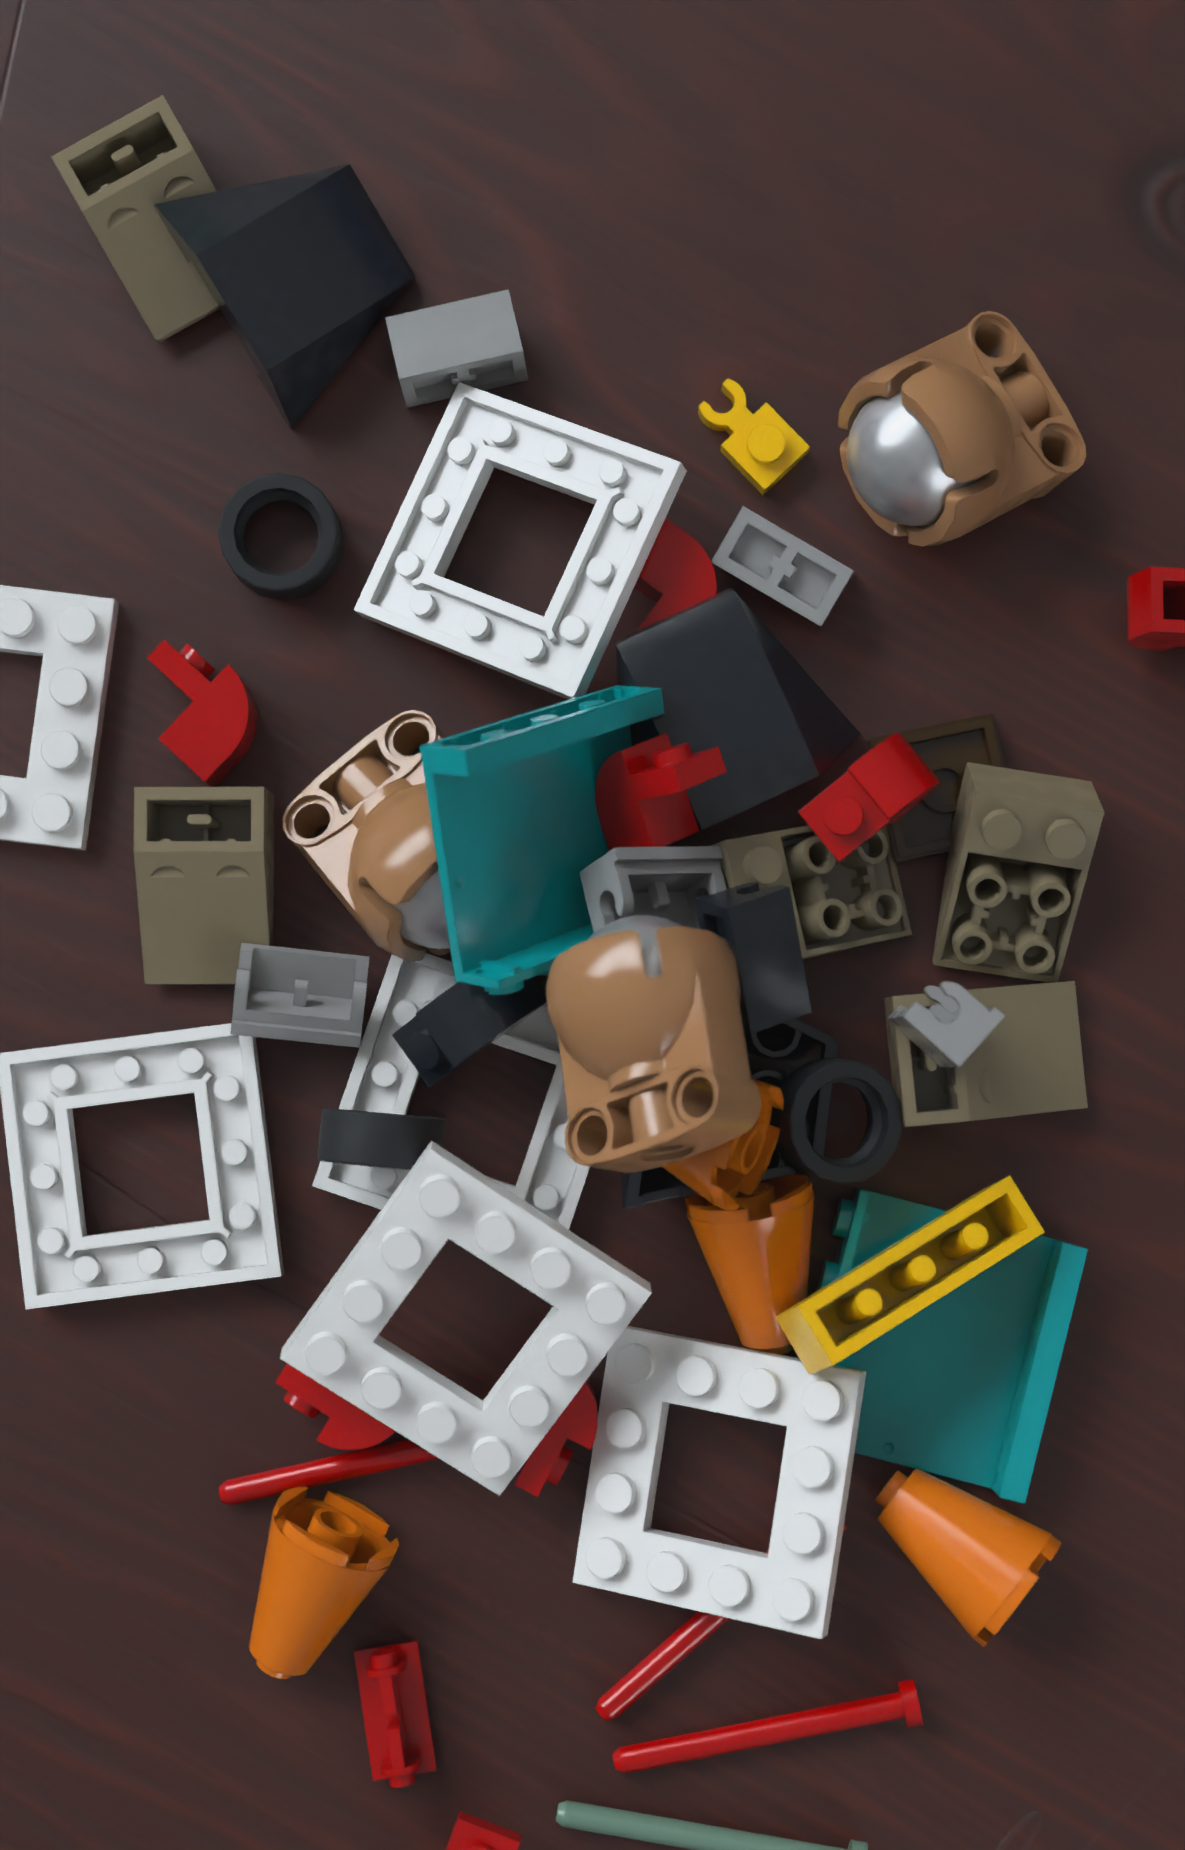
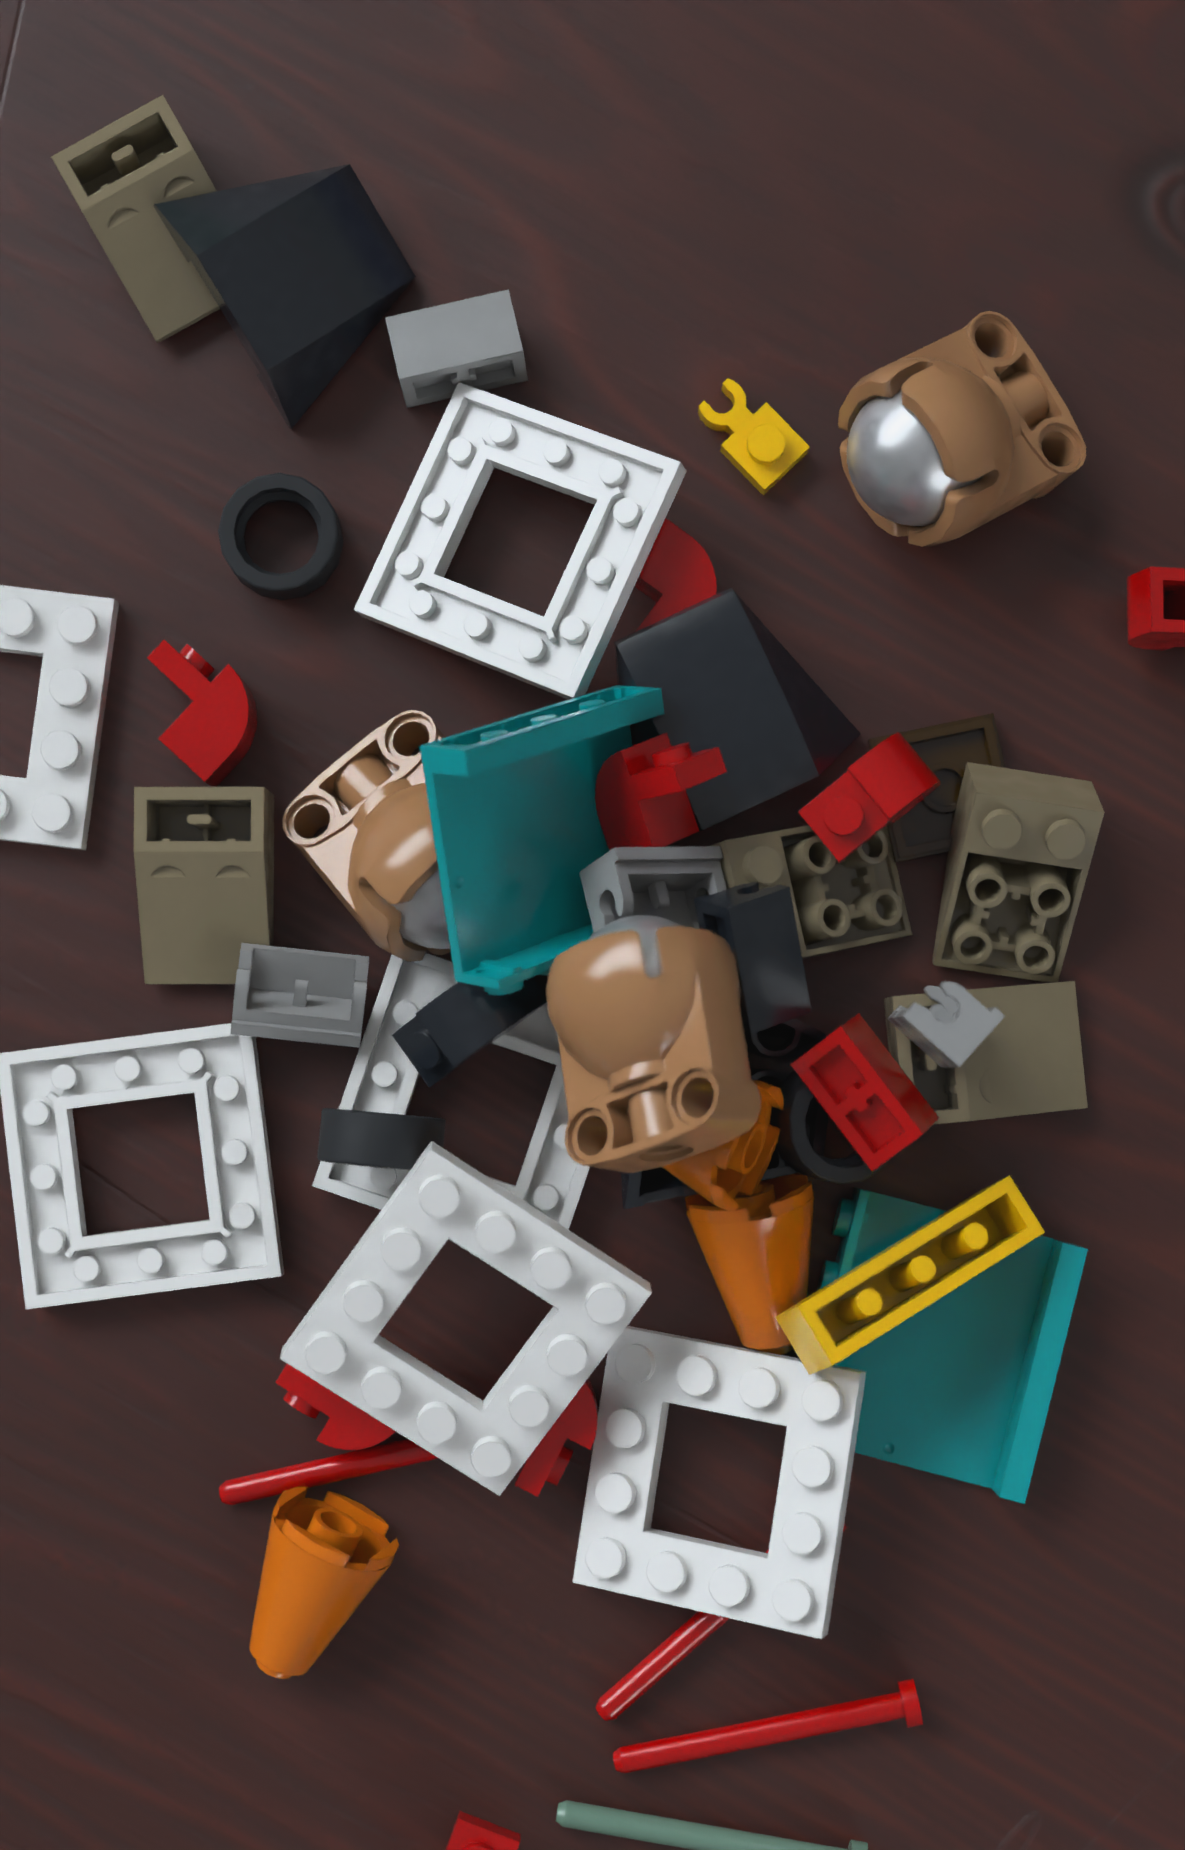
red hinge [354,1640,437,1788] -> none
light grey hinge [711,506,855,626] -> none
orange cone [875,1468,1062,1647] -> none
none -> red hinge [791,1013,939,1171]

